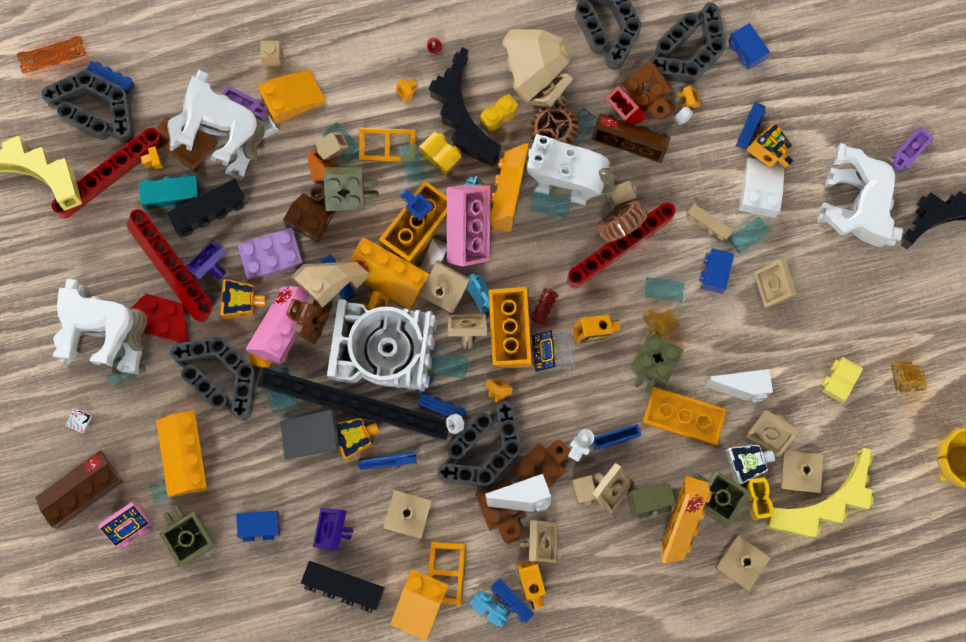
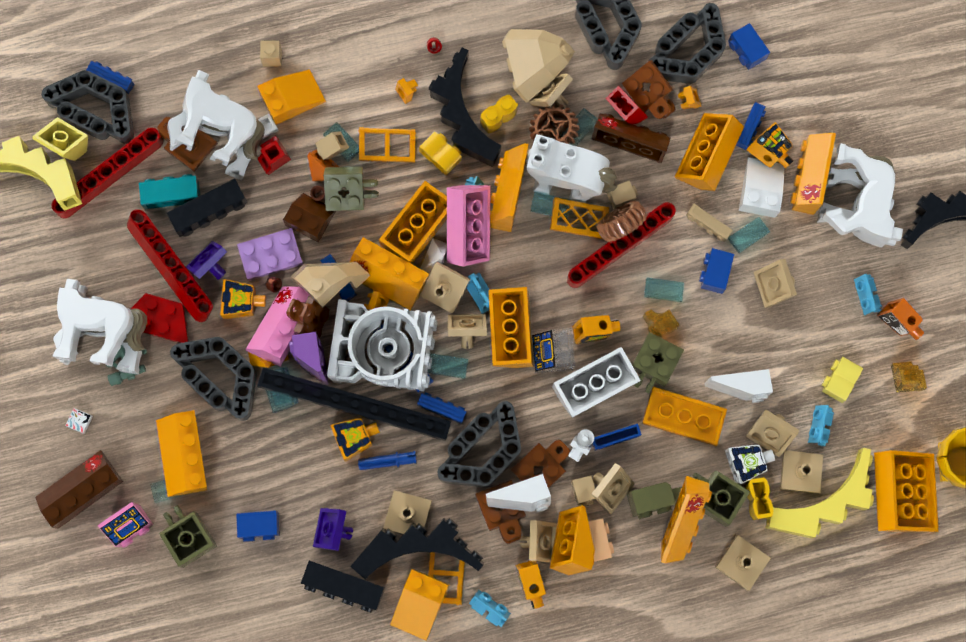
clear orange plate [17,36,86,73] -> none
light orange tile [141,146,164,171] -> none
medium lavender hinge [222,85,269,121] -> none
dark grey tile [280,410,339,460] -> none
clear light blue tile [397,142,427,184] -> none
blue plate [400,188,433,221] -> none
white tile [446,414,464,434] -> none
light orange tile [485,379,513,403] -> none
blue piece [491,578,534,623] -> none
clear red piece [530,288,559,325] -> none
white tile [674,106,693,125] -> none
medium lavender hinge [892,126,934,172] -> none
none -> light yellow slope [33,117,88,161]
none -> red brick [258,135,292,175]
none -> copper hinge [265,277,282,293]
none -> medium lavender slope [289,332,328,385]
none -> black arch [350,518,484,580]
none -> light orange window [550,197,609,239]
none -> light orange slope [550,505,595,575]
none -> white slope [552,347,641,418]
none -> light nougat brick [589,518,614,562]
none -> light orange slope [675,113,744,191]
none -> light orange slope [790,133,836,215]
none -> medium azure hinge [808,405,834,446]
none -> medium azure hinge [854,274,882,315]
none -> light orange slope [874,450,939,532]
none -> orange torso [877,298,924,340]

